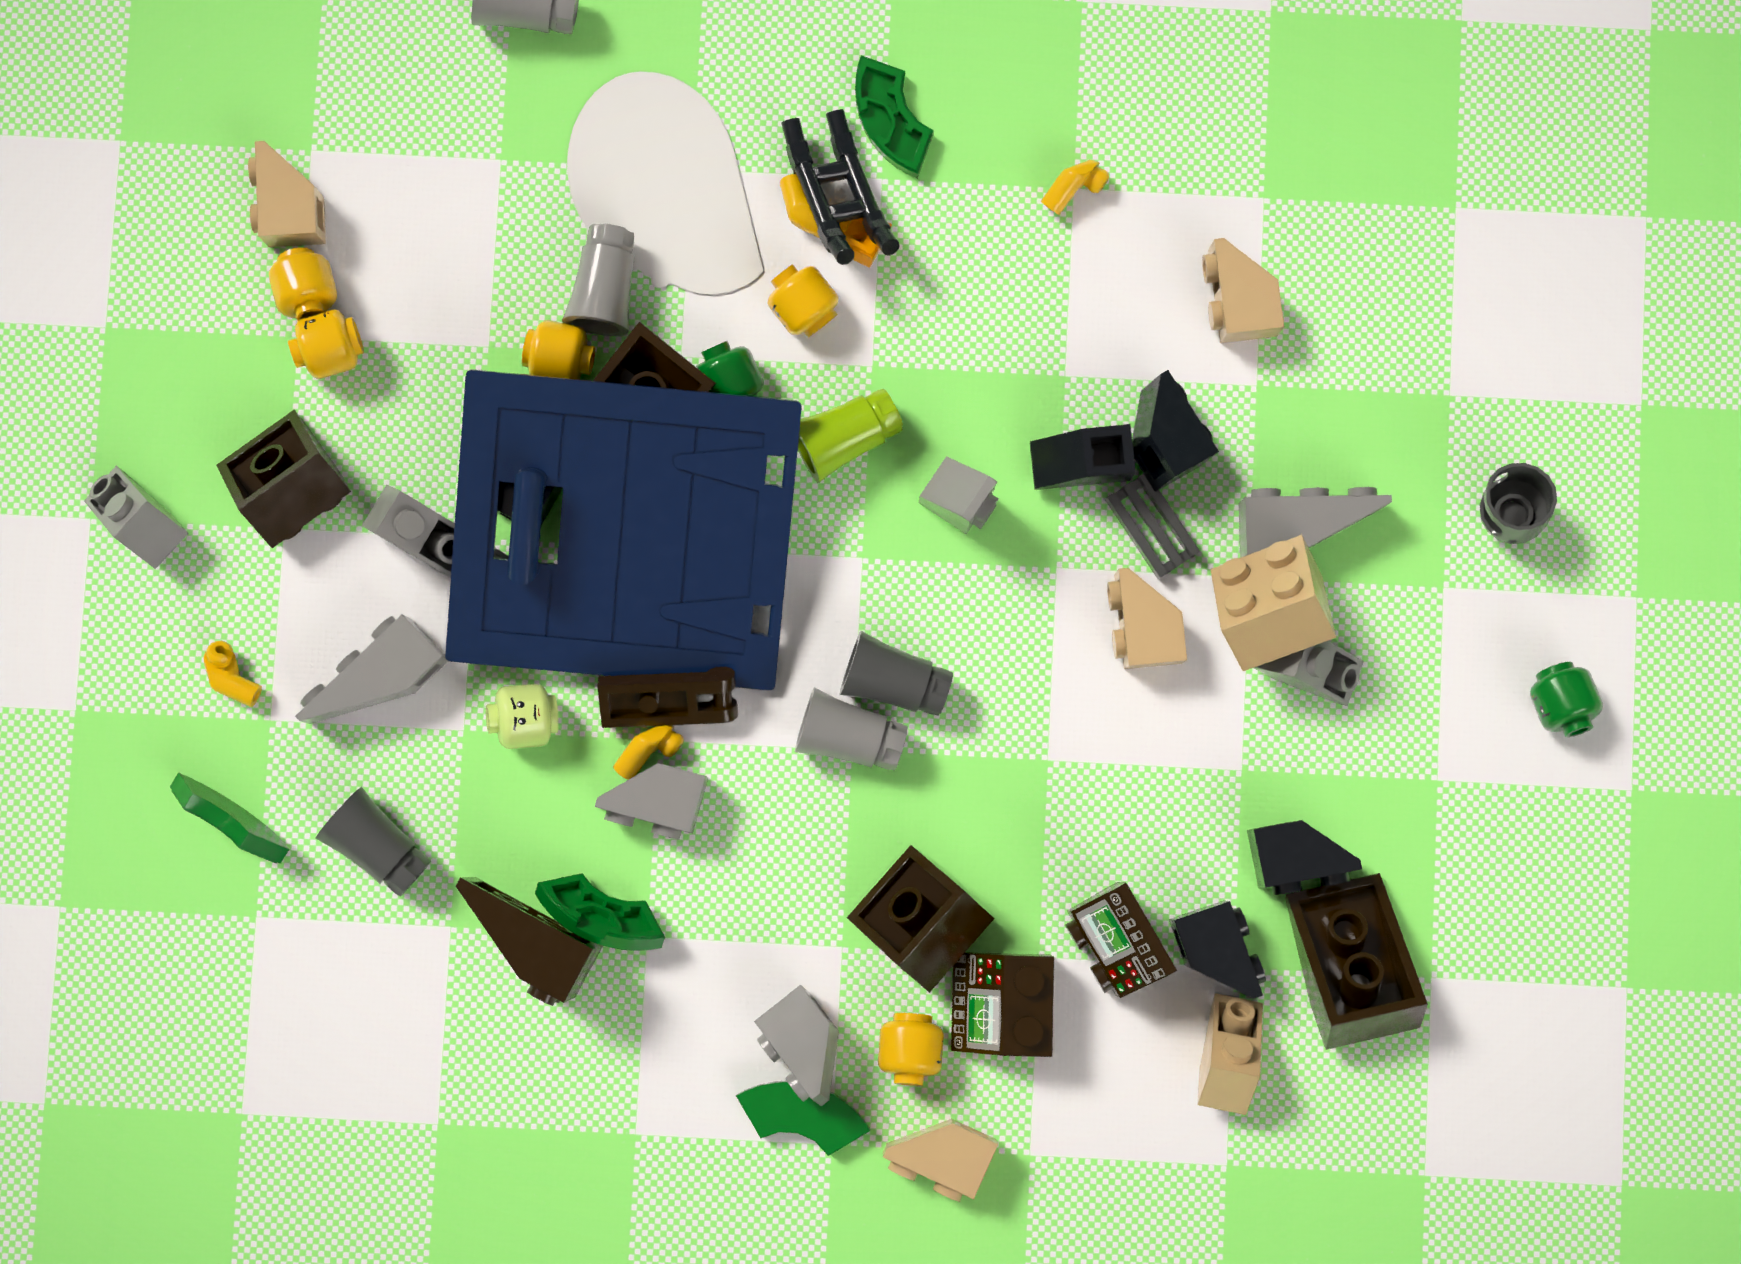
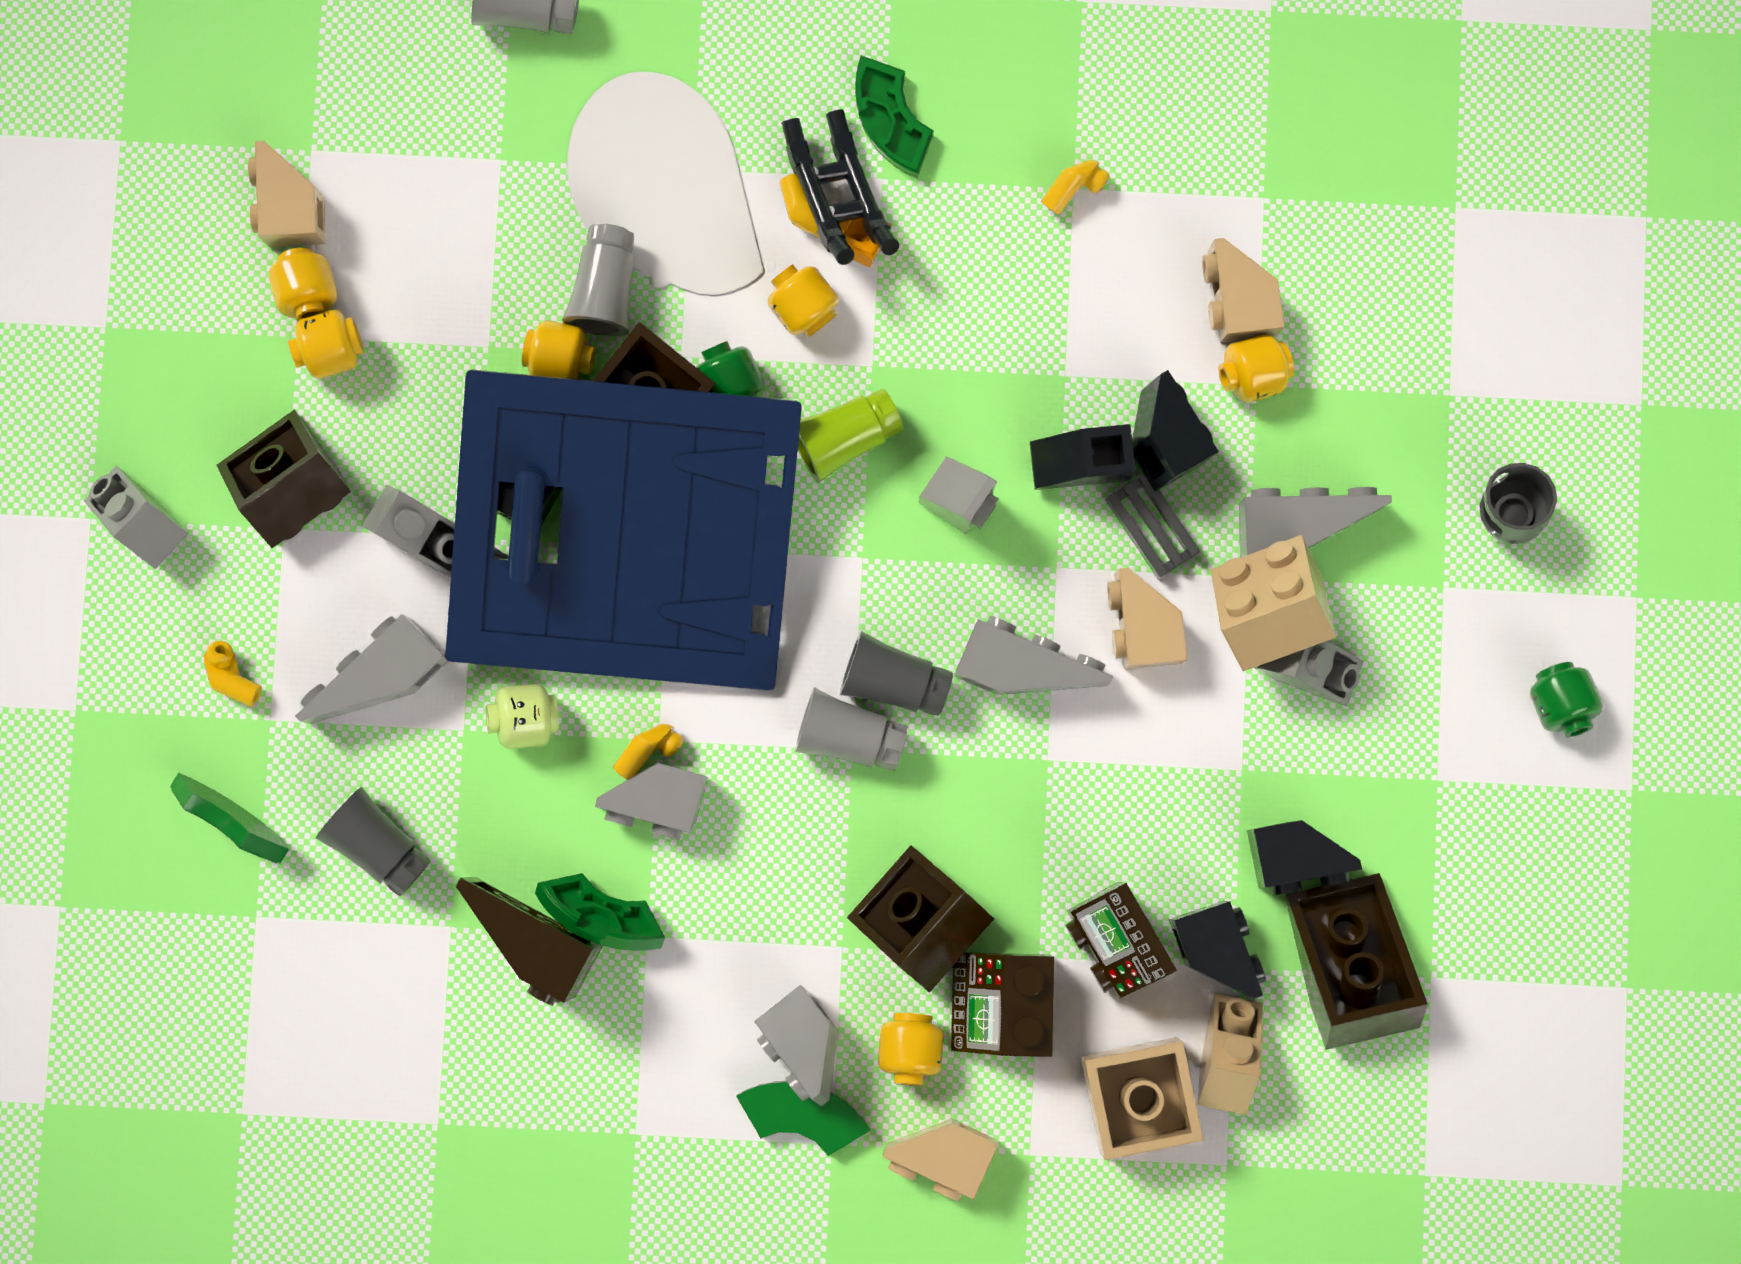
dark brown plate [597,666,738,728] -> none
none -> light grey slope [954,616,1113,695]
none -> tan brick [1080,1037,1204,1160]
none -> yellow head [1218,334,1294,403]

